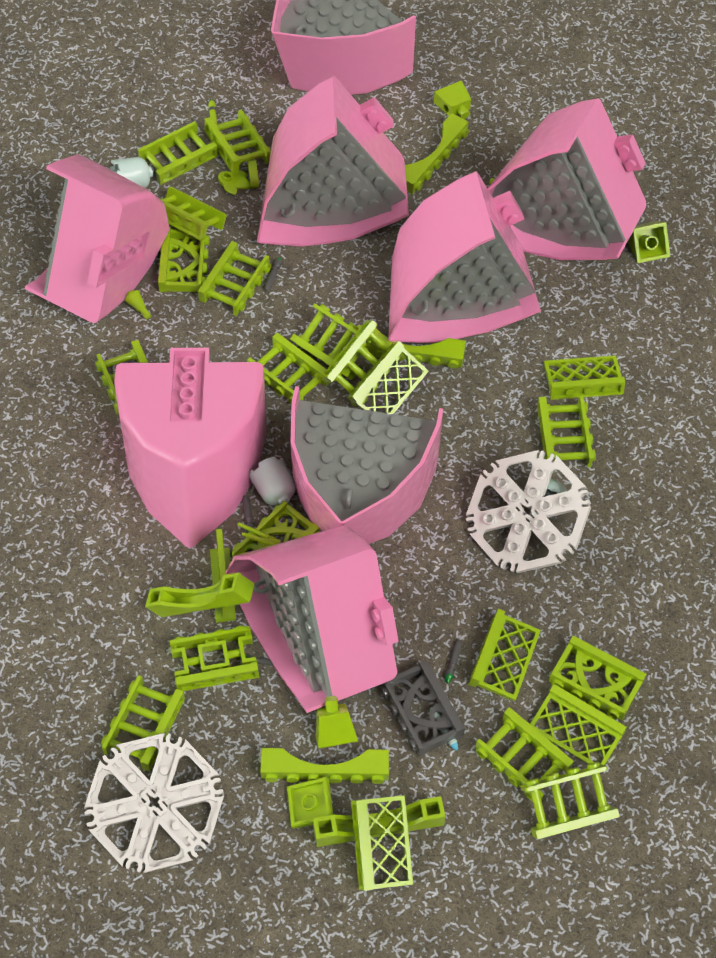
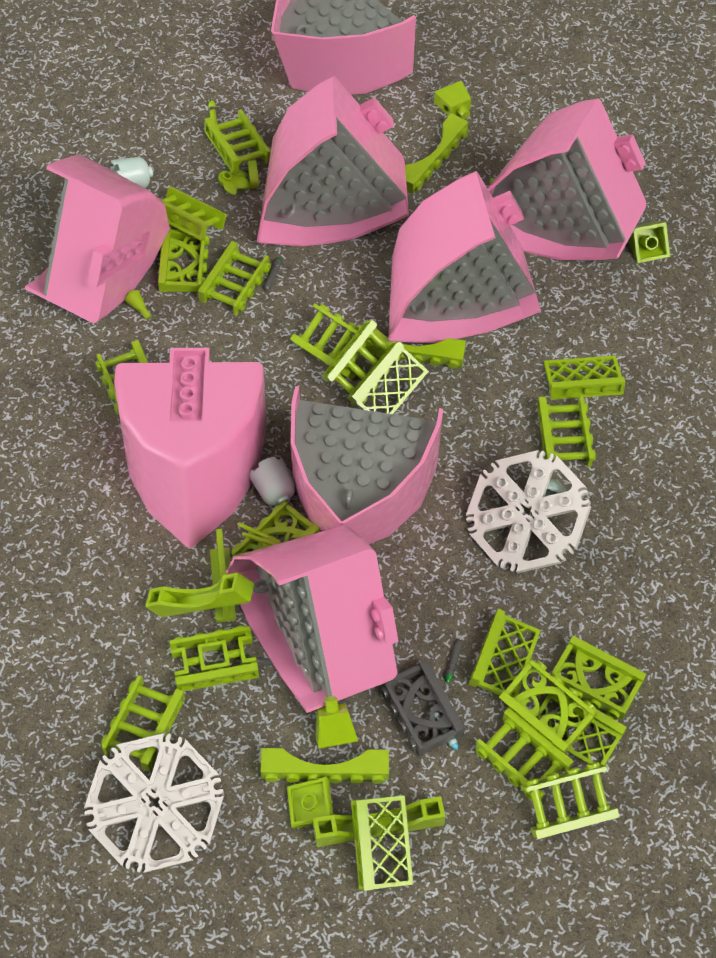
lime fence [138,121,218,185] -> none
dark grey piece [242,495,254,532] -> none
lime fence [247,333,331,405] -> none
none -> lime fence [499,659,597,754]

